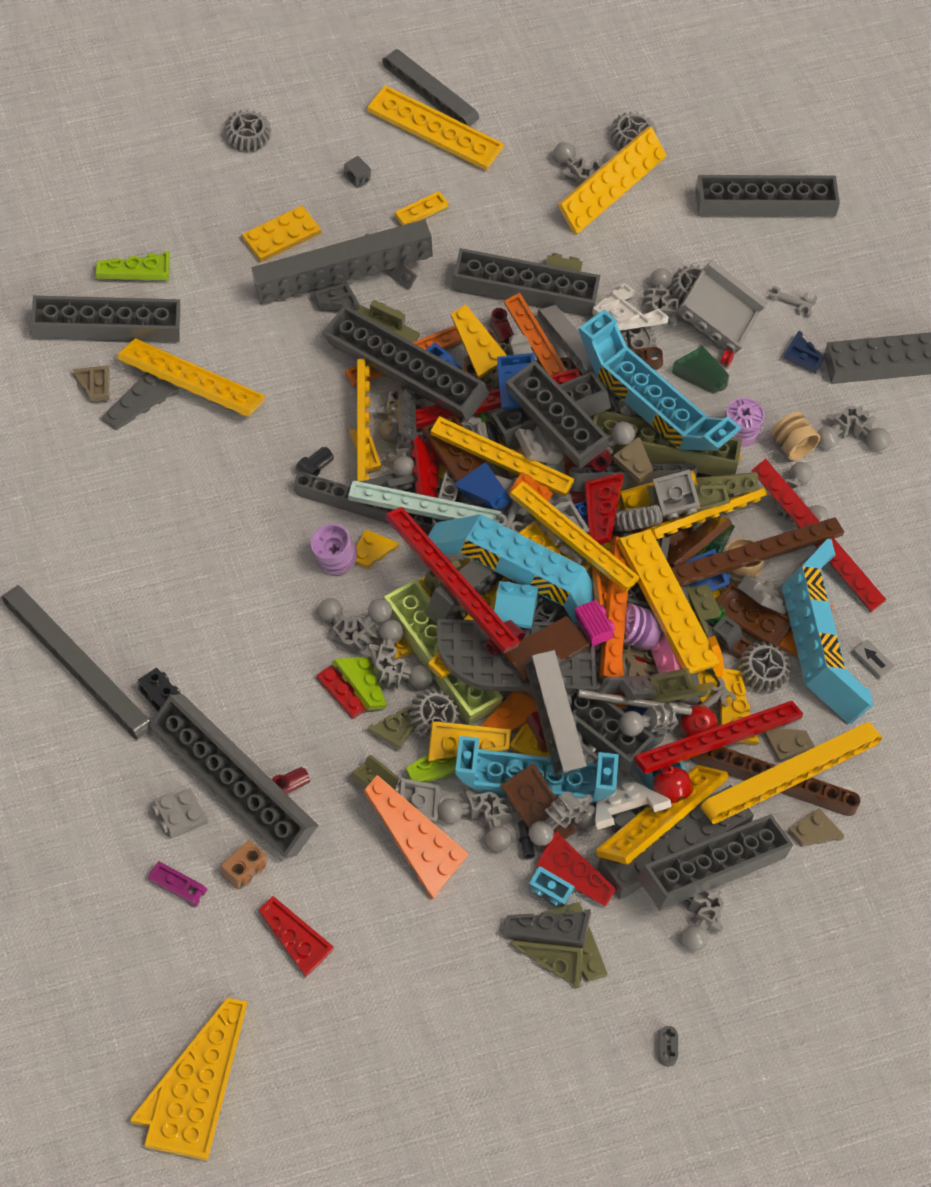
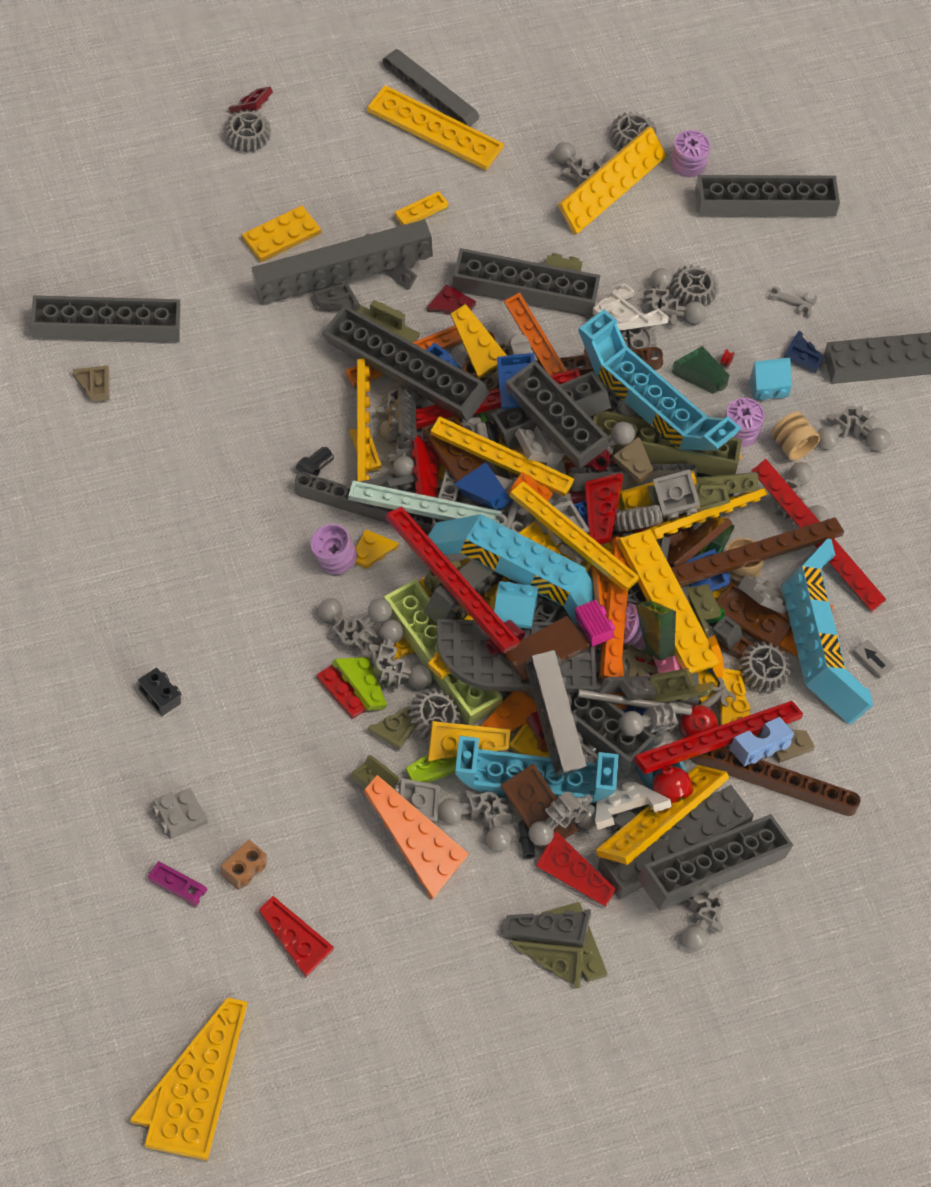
dark grey beam [1,585,152,740] -> none
lime wing [96,250,170,280] -> none
dark grey wing [102,372,178,430] -> none
yellow plate [117,338,265,417] -> none
dark grey brick [149,694,319,858] -> none
dark red piece [272,766,310,795] -> none
dark grey brick [344,156,371,188] -> none
dark red piece [489,308,514,344] -> none
medium azure brick [529,866,575,907] -> none
light grey beam [538,305,594,375] -> none
dark grey beam [658,1026,678,1067] -> none
light grey panel [677,260,767,354] -> none
yellow beam [700,722,883,824] -> none
dark tan wing [789,808,845,847] -> none
none -> dark red wing [229,86,273,114]
none -> dark red wing [427,284,476,315]
none -> slope [636,600,676,660]
none -> lavender wheel [670,130,710,177]
none -> light blue arch [730,717,794,766]
none -> medium azure slope [749,358,792,400]

